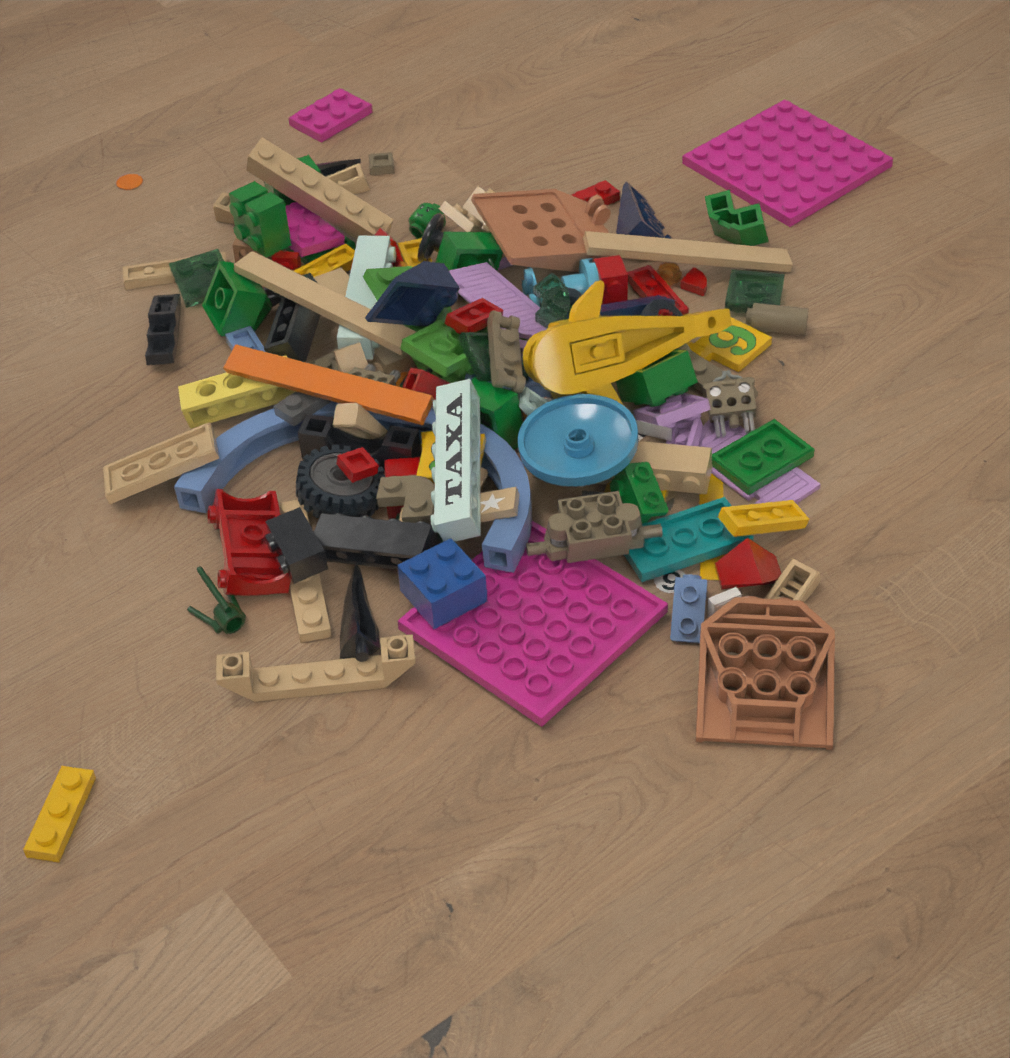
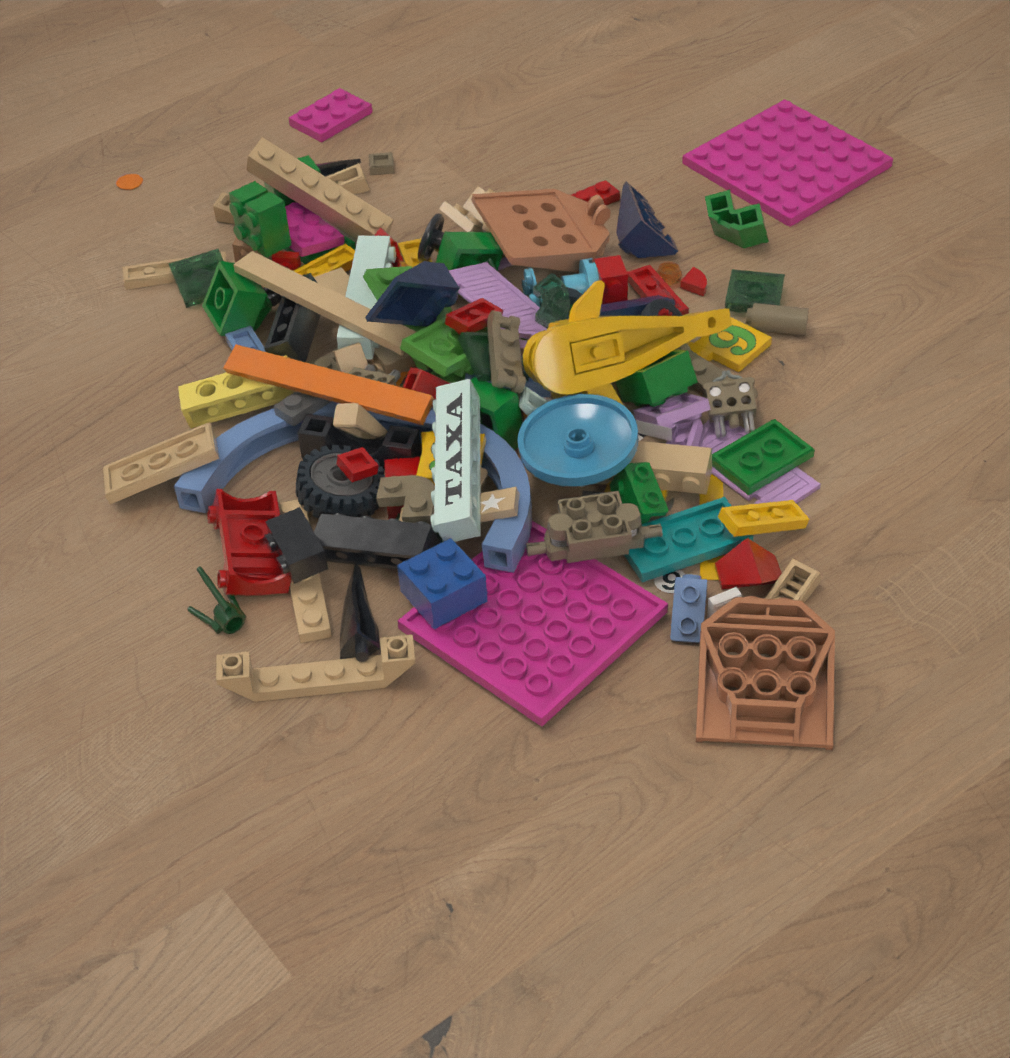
yellow plate [23,766,96,863] -> none
black slope [145,294,181,365] -> none
green head [408,202,446,239] -> none
tan tile [583,231,793,272] -> none

